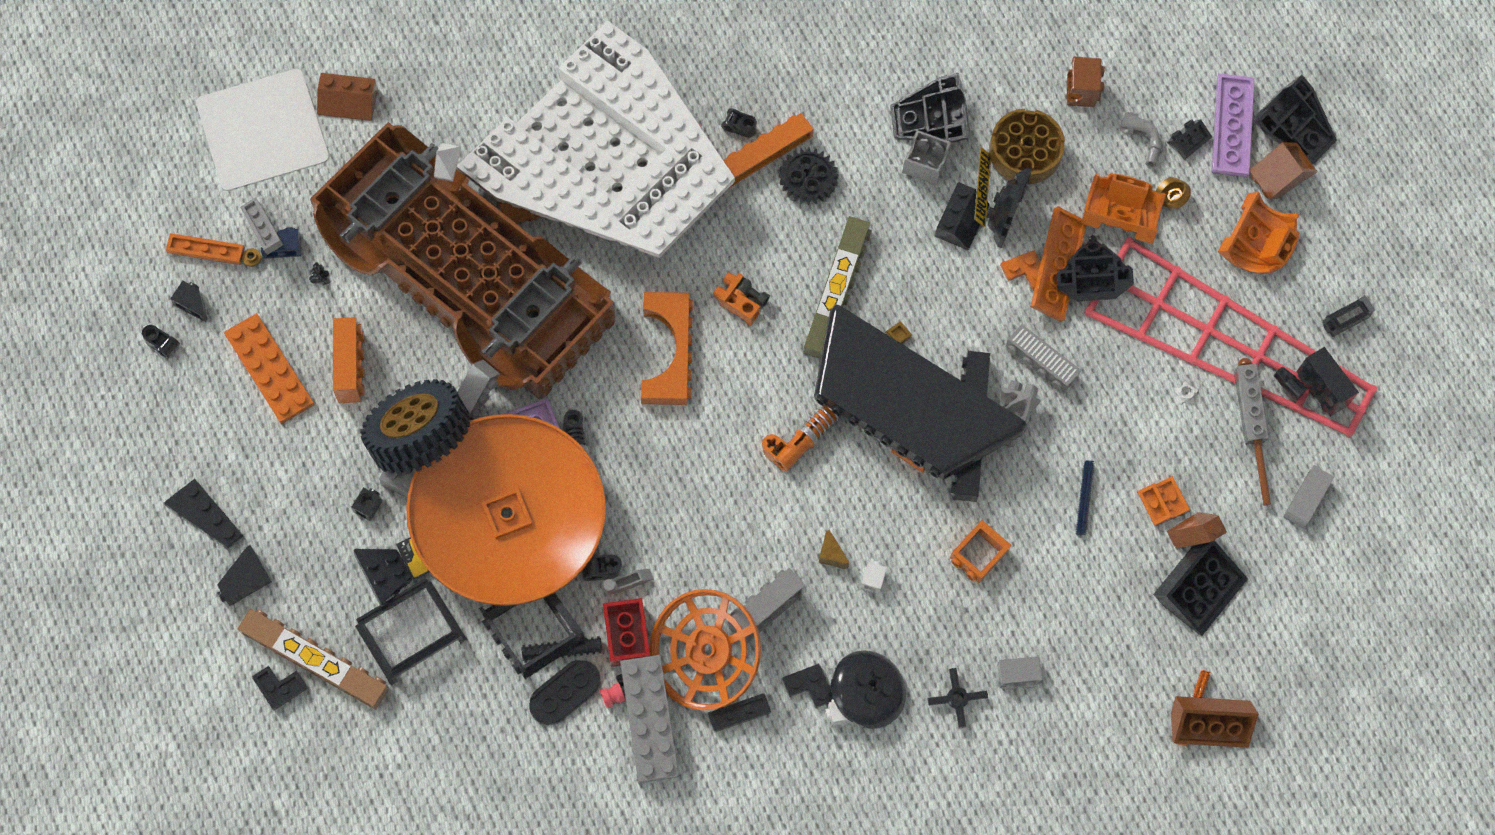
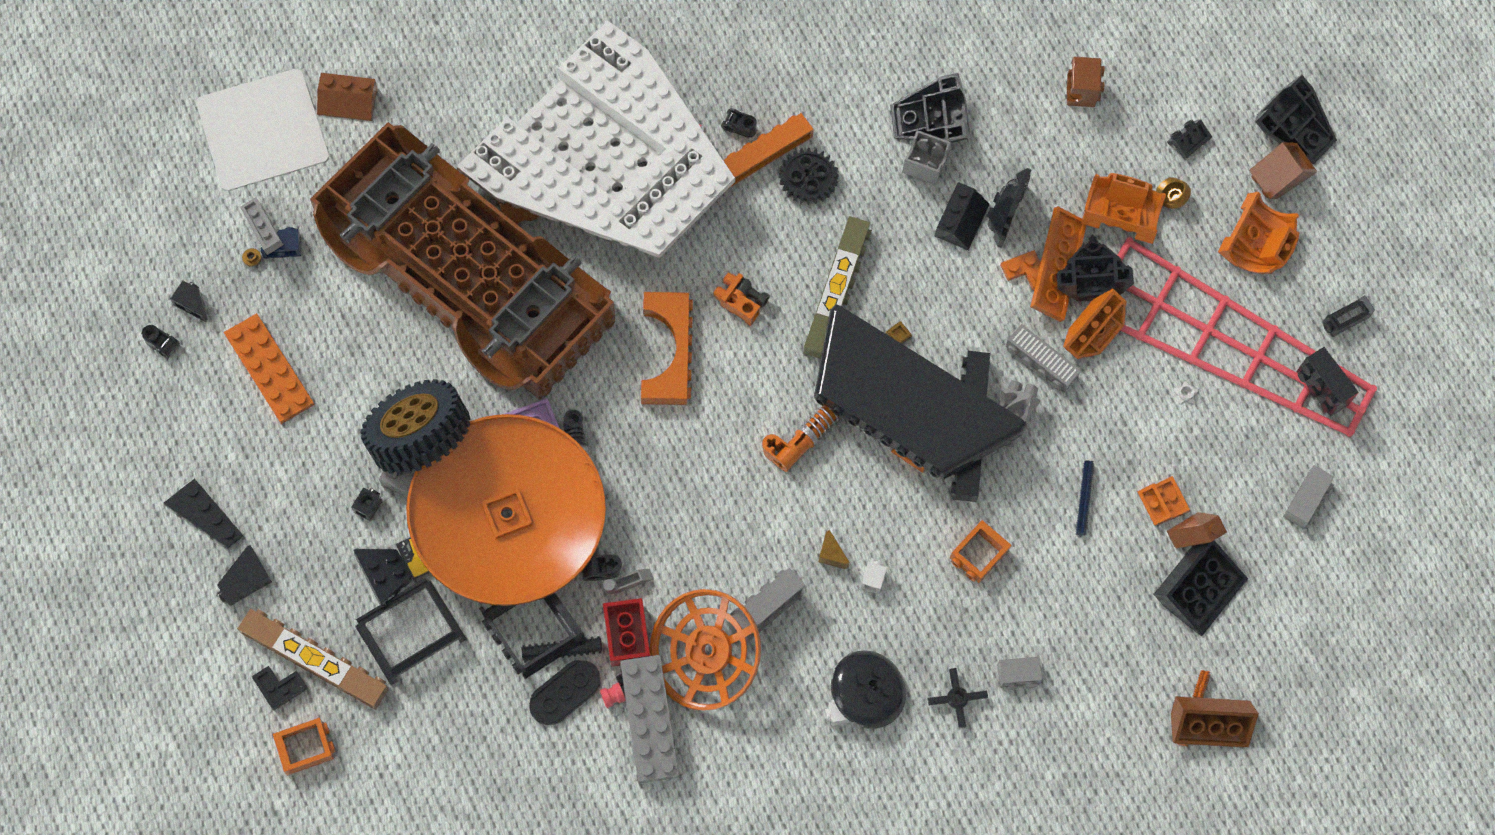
orange plate [166,233,245,265] -> none
black plant [309,262,330,285] -> none
orange brick [333,317,365,403] -> none
white slope [434,143,461,182] -> none
light grey brick [457,360,500,419] -> none
black plate [708,693,771,733] -> none
black plate [782,664,833,708] -> none
sticker [975,146,991,228] -> none
pearl gold brick [989,109,1065,184] -> none
light grey piece [1119,112,1163,167] -> none
lavender plate [1211,73,1254,177] -> none
light grey piece [1234,358,1271,506] -> none
black hinge [1273,367,1308,400] -> none
none -> orange window [273,717,336,776]
none -> orange wedge [1063,289,1127,359]

